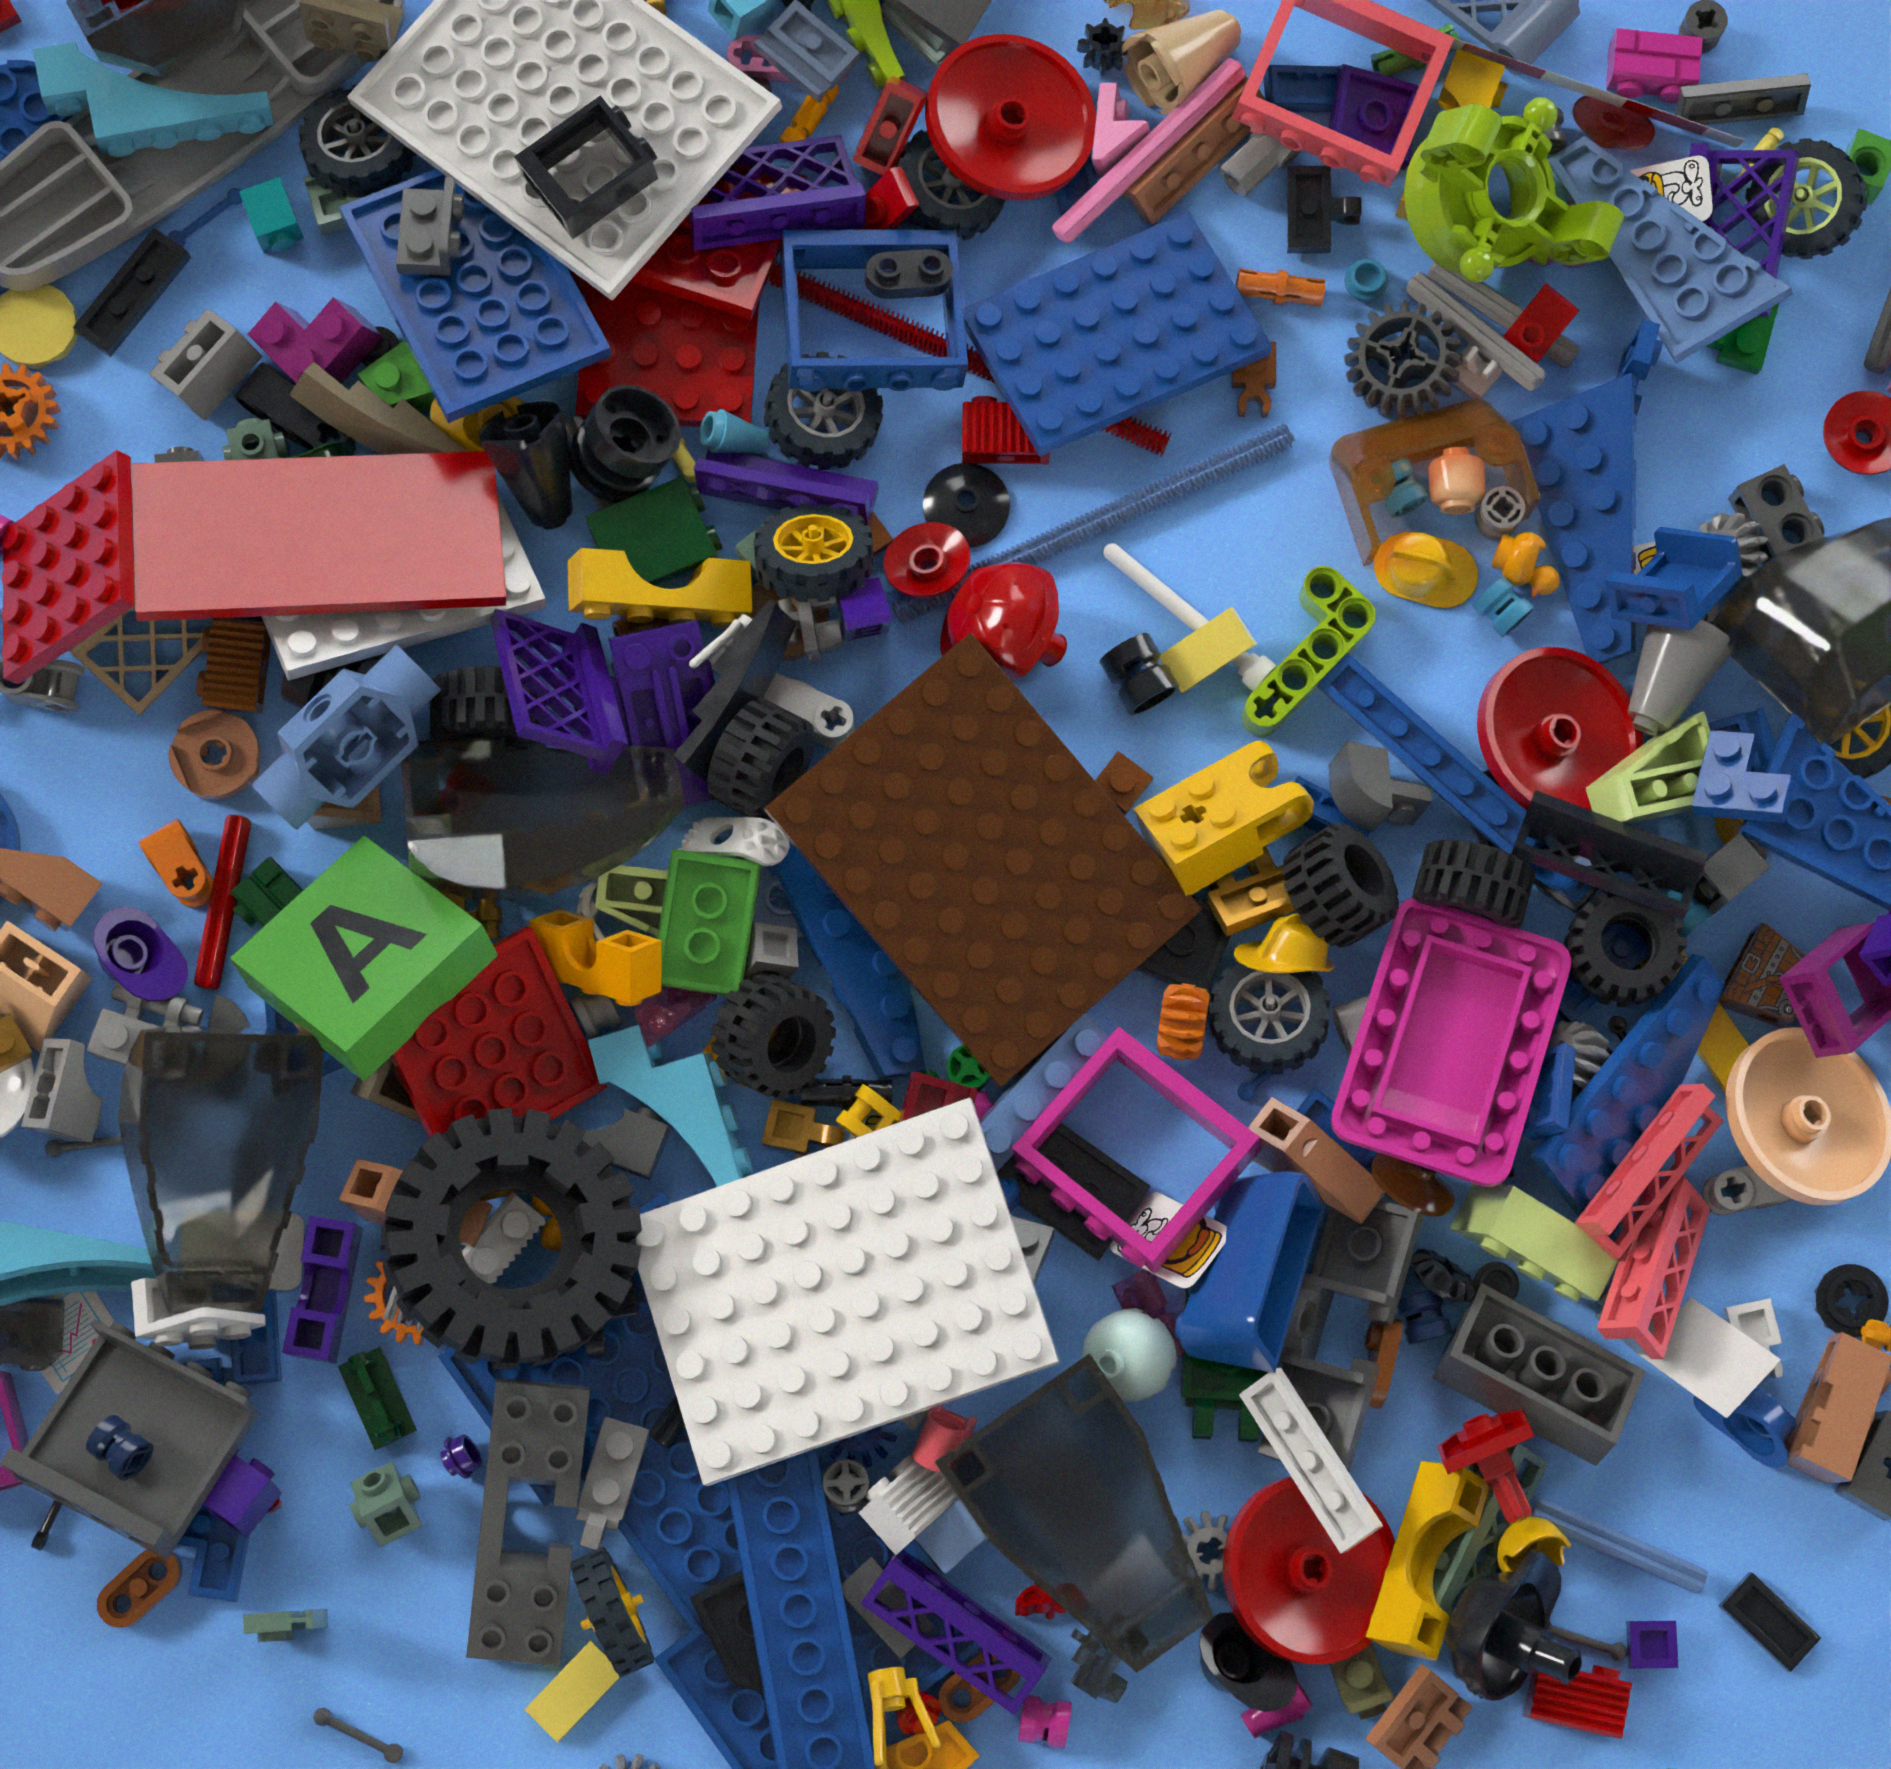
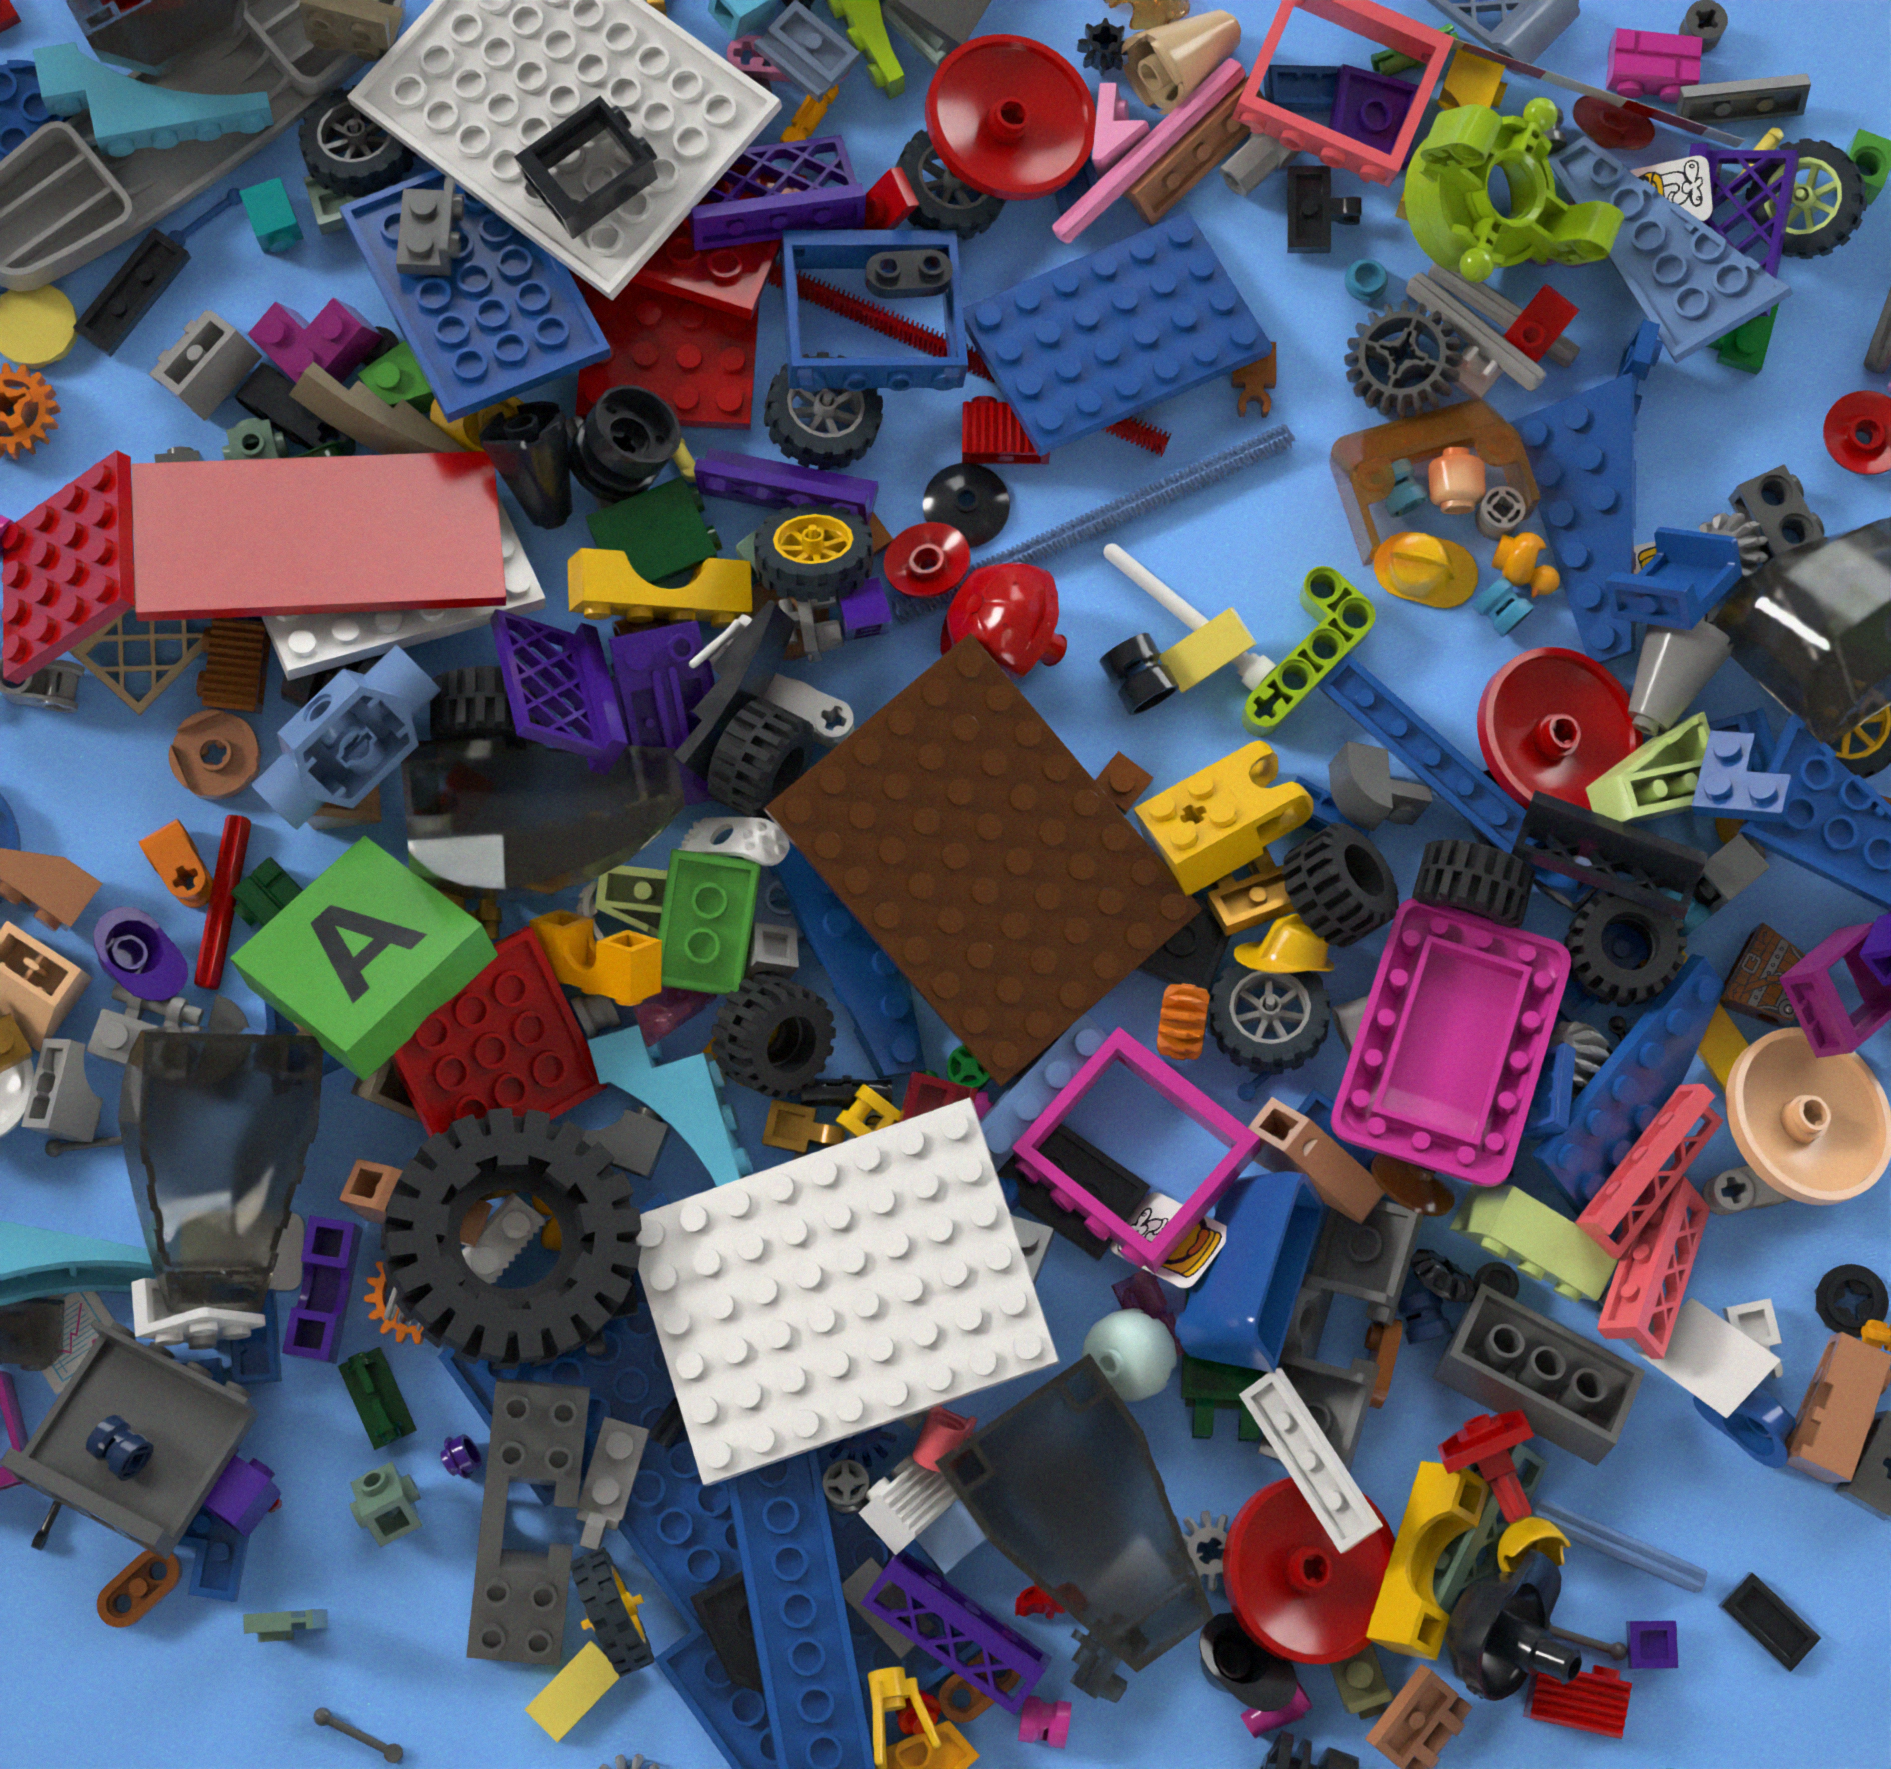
medium azure cone [700,409,768,455] -> none
red brick [852,76,927,176] -> none
orange pin [1235,268,1325,307] -> none

